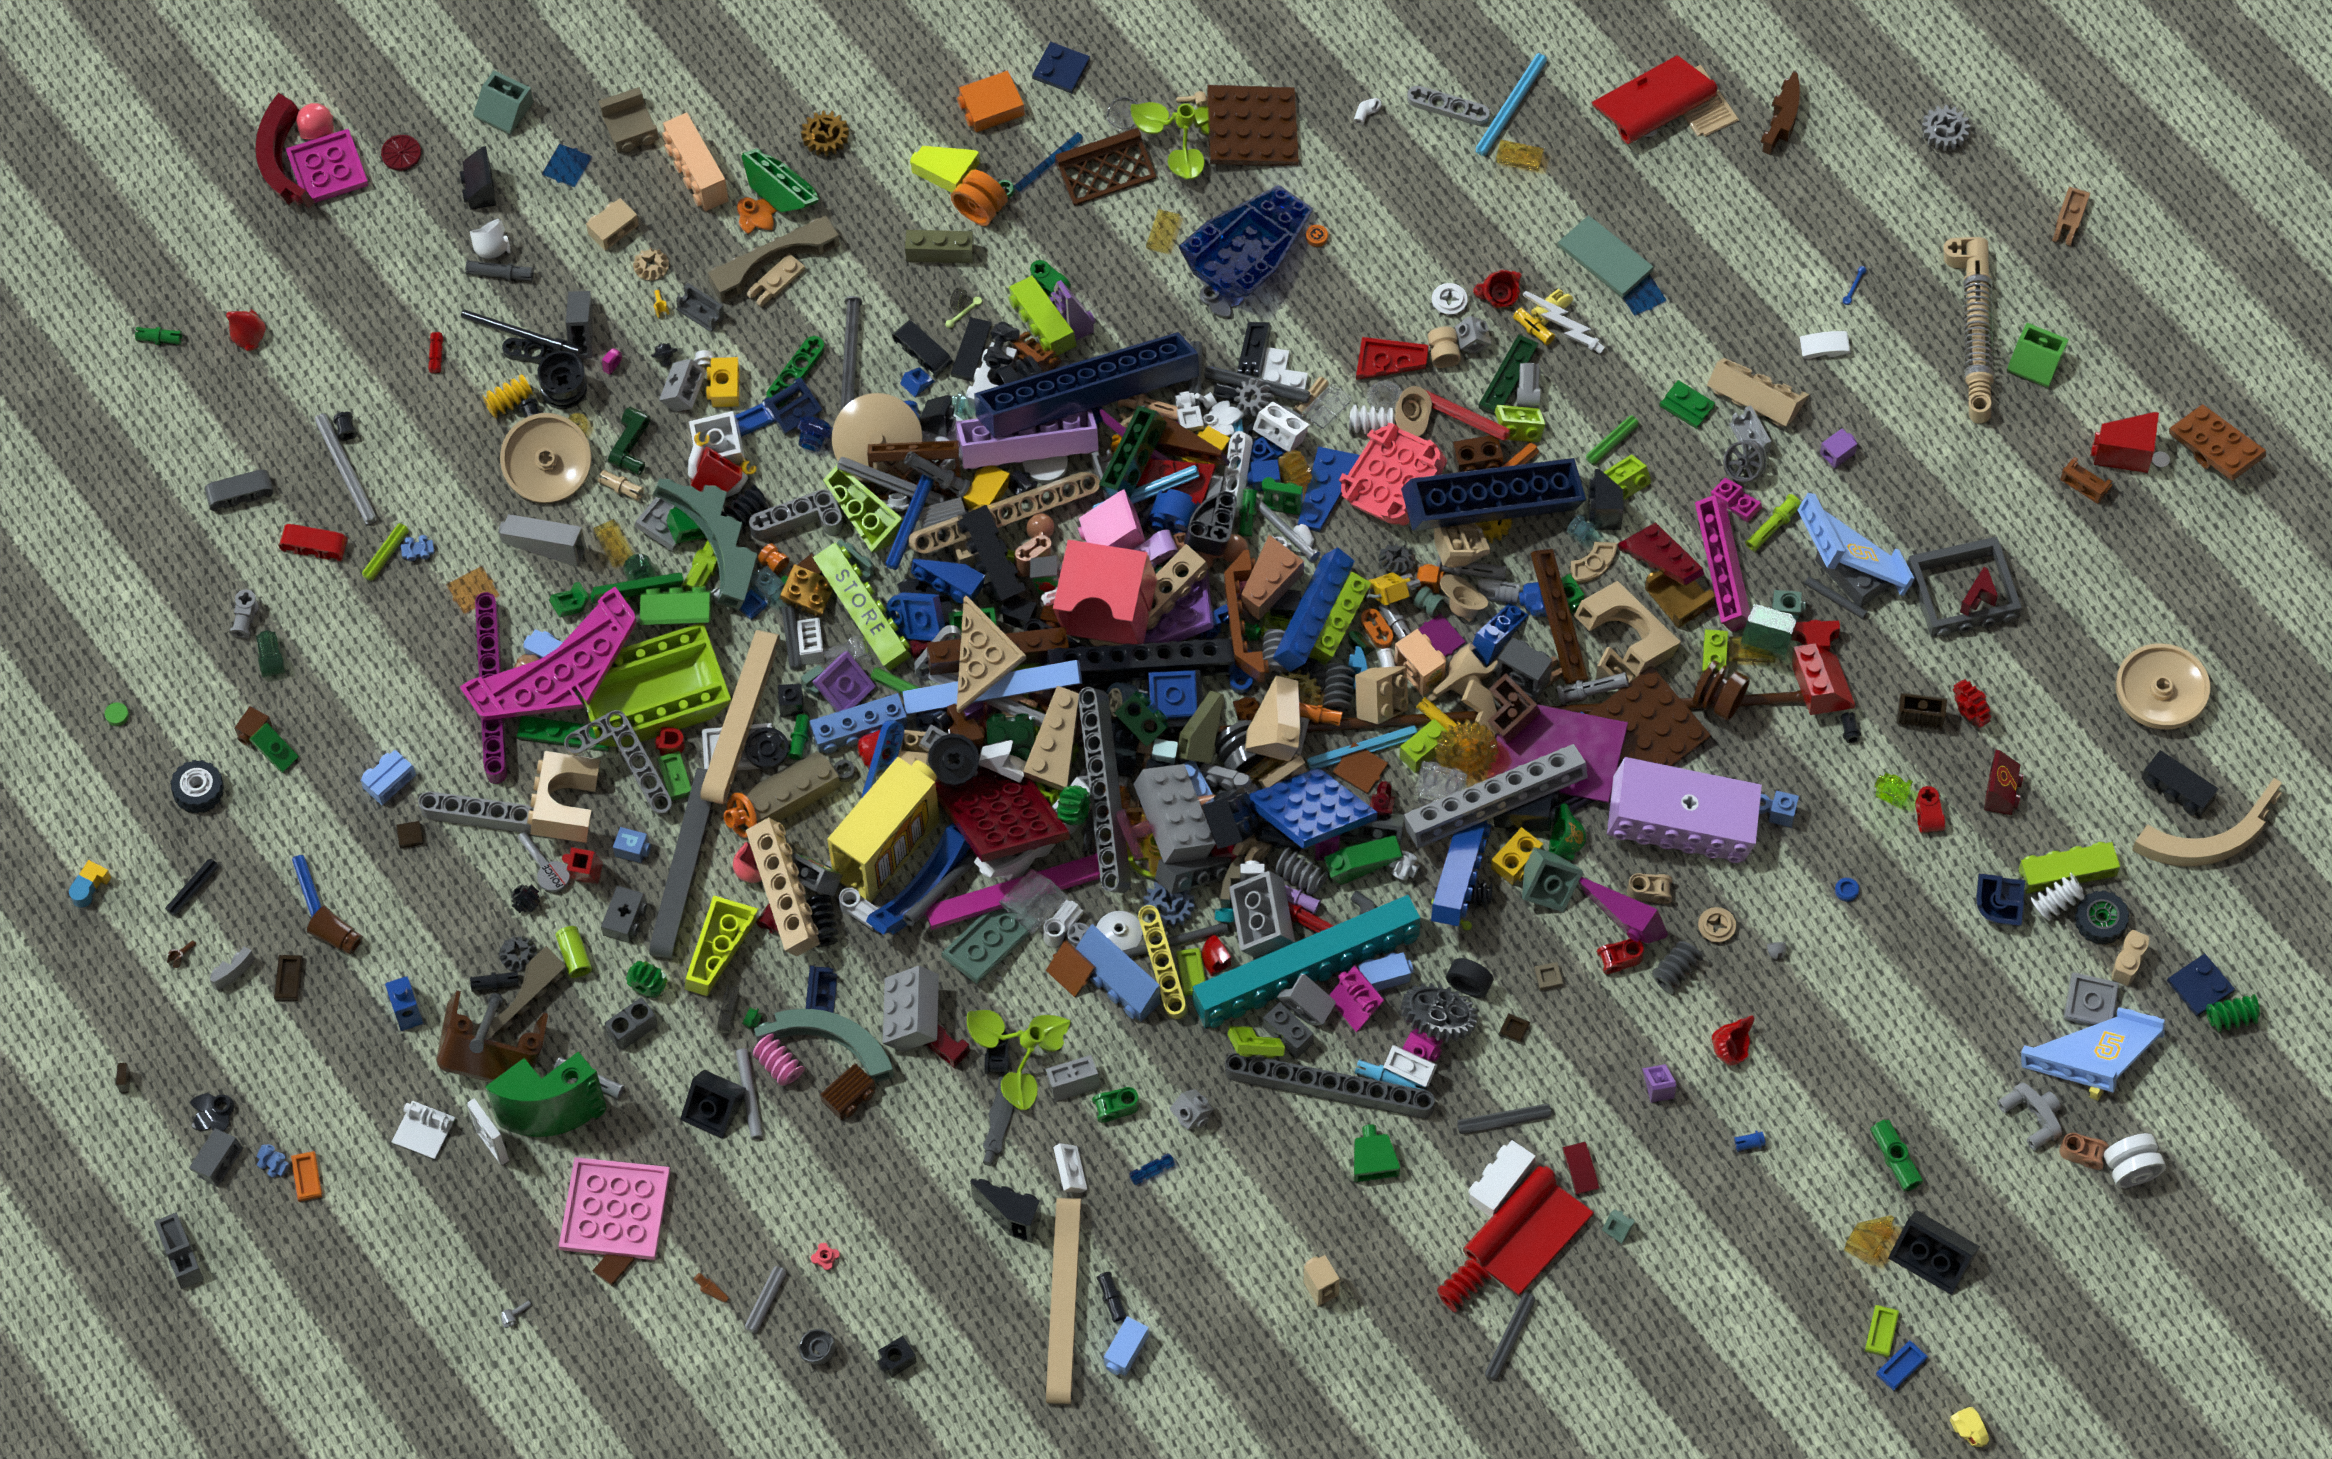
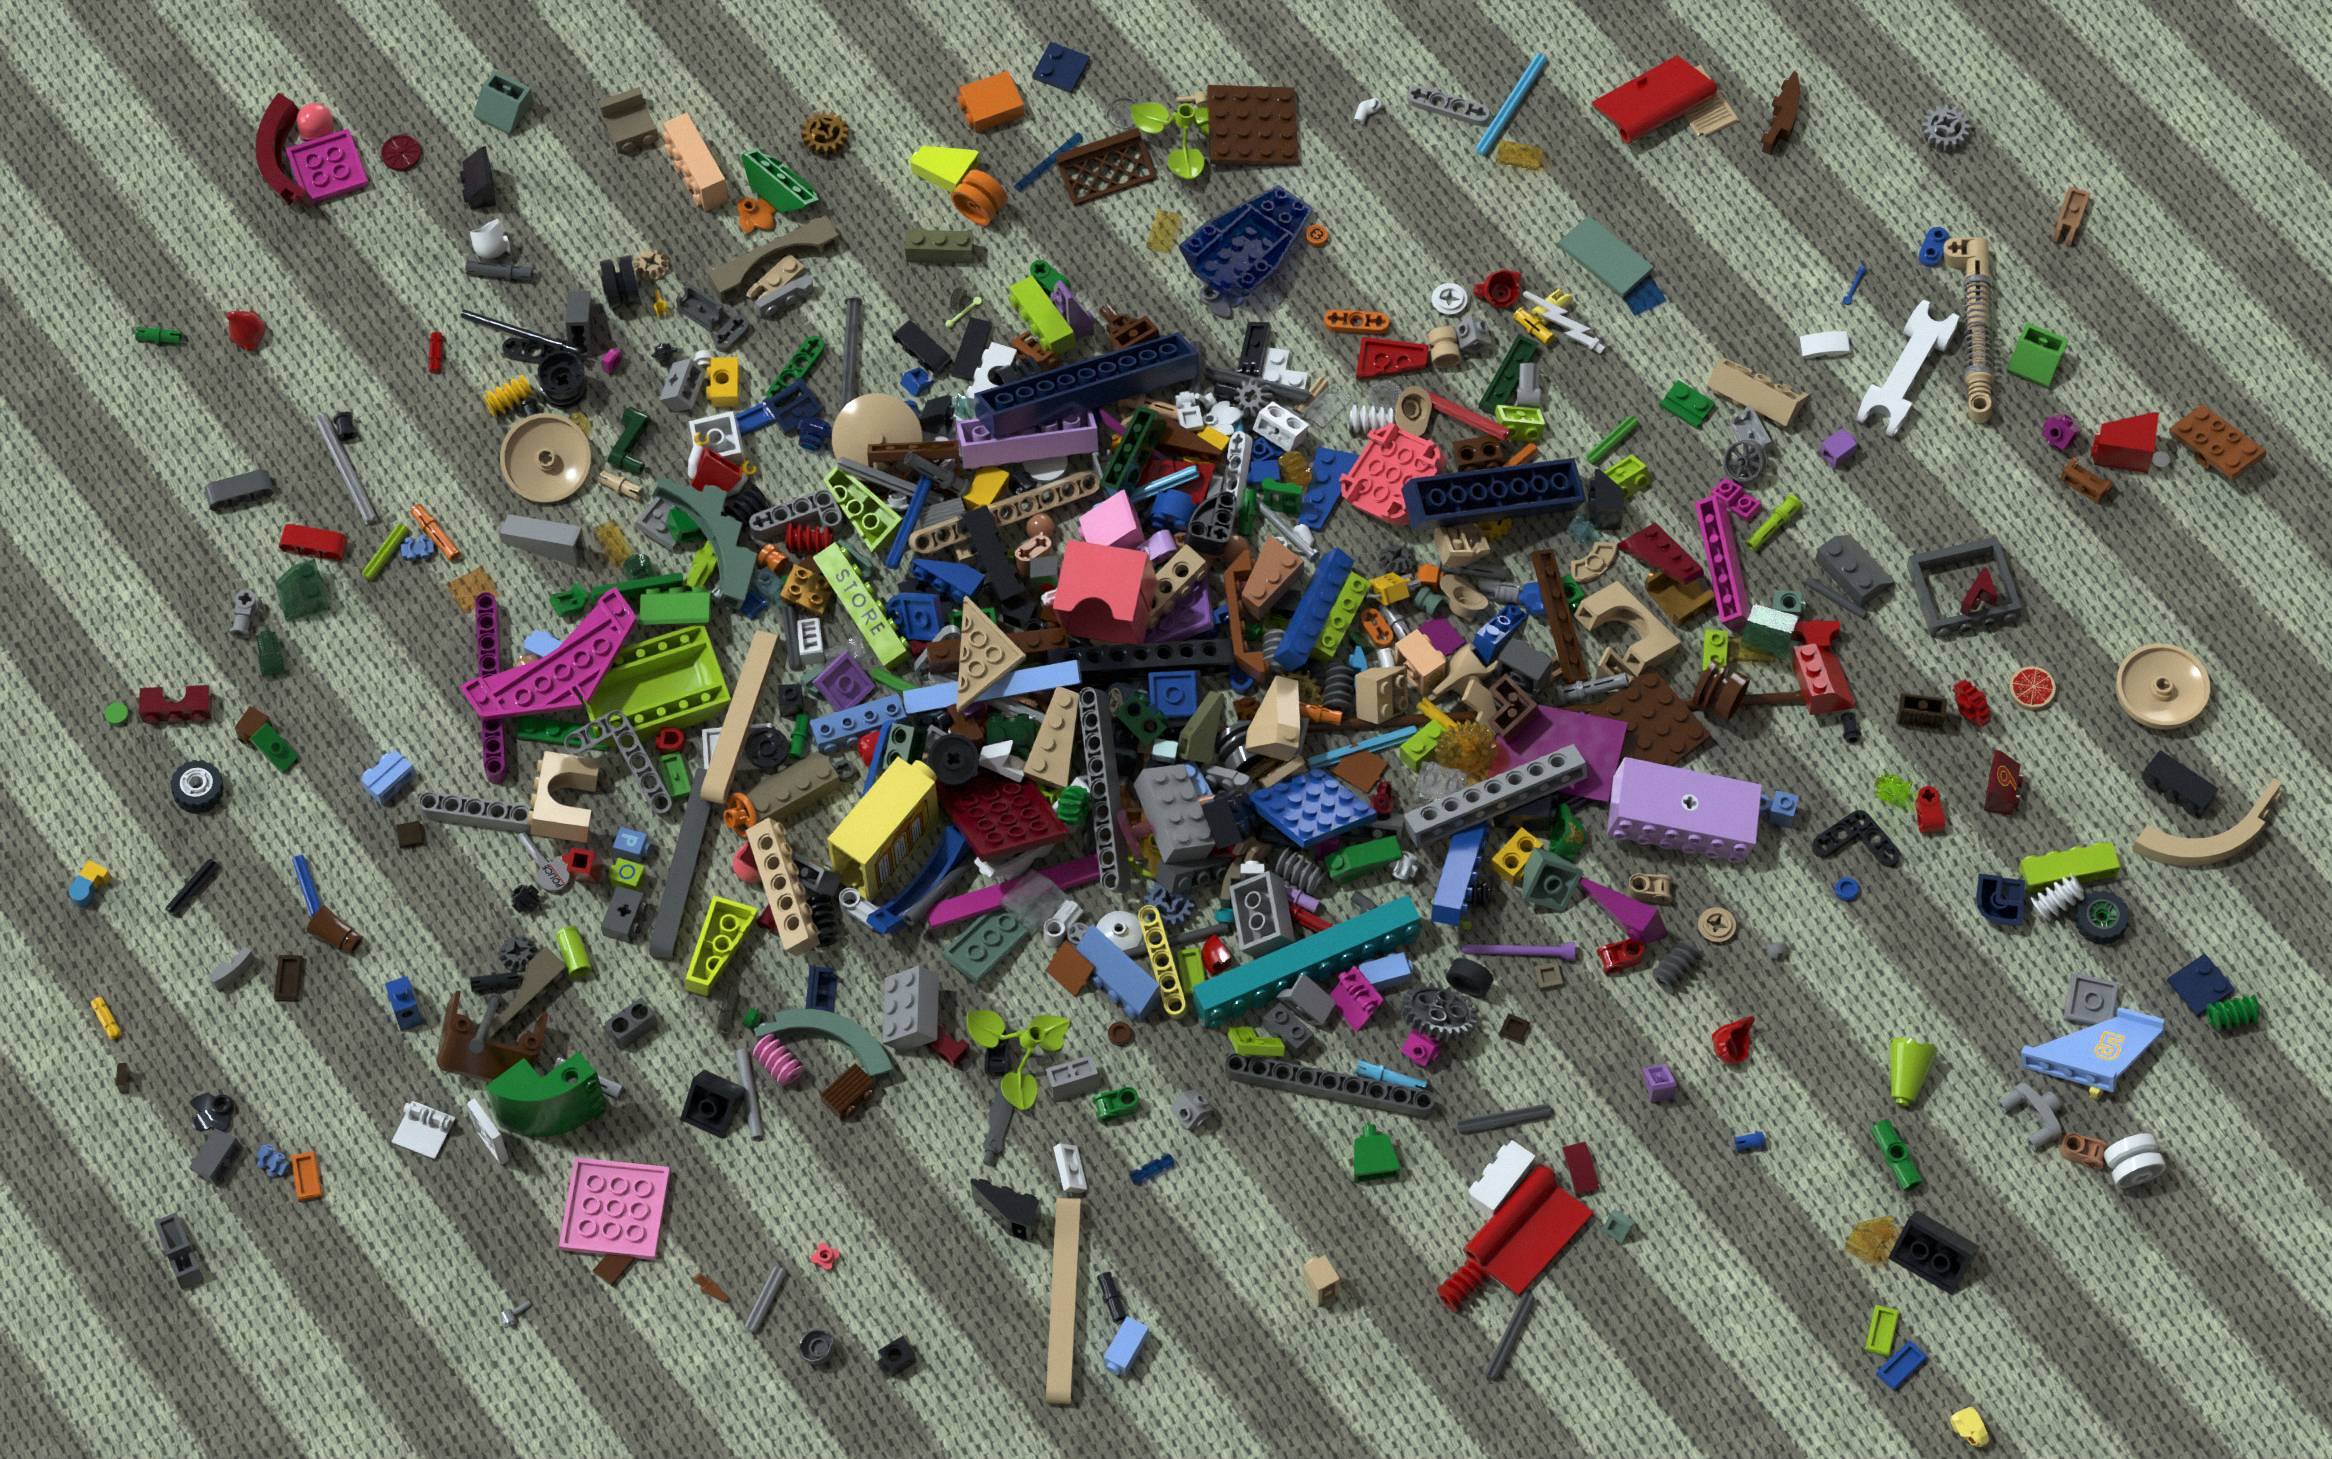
reddish brown hand [167,940,196,968] -> none
clear blue piece [542,144,592,187] -> none
tan brick [586,198,639,251] -> none
green gear [626,961,668,998] -> none
black piece [983,322,1020,369] -> none
green hinge [999,180,1015,199] -> none
white plate [1384,1045,1437,1087] -> none
light blue piece [1797,493,1915,596] -> none
tan brick [2112,930,2149,986] -> none
none -> yellow axle [91,997,121,1040]
none -> dark red arch [139,685,213,725]
none -> clear green slope [275,559,330,622]
none -> orange pin [410,503,461,562]
none -> black wheel [600,255,641,309]
none -> lime brick [608,858,647,892]
none -> dark grey beam [713,315,749,352]
none -> light grey hinge [756,275,814,318]
none -> red piece [786,523,834,554]
none -> dark green brick [883,723,928,769]
none -> reddish brown brick [1099,303,1160,352]
none -> reddish brown tile [1108,1022,1132,1046]
none -> orange beam [1324,310,1389,335]
none -> medium lavender piece [1461,942,1575,961]
none -> black beam [1812,810,1900,867]
none -> white piece [1856,300,1960,437]
none -> lime cone [1890,1038,1938,1106]
none -> blue plate [1919,227,1949,267]
none -> tile [2009,666,2056,711]
none -> magenta brick [2041,414,2082,450]

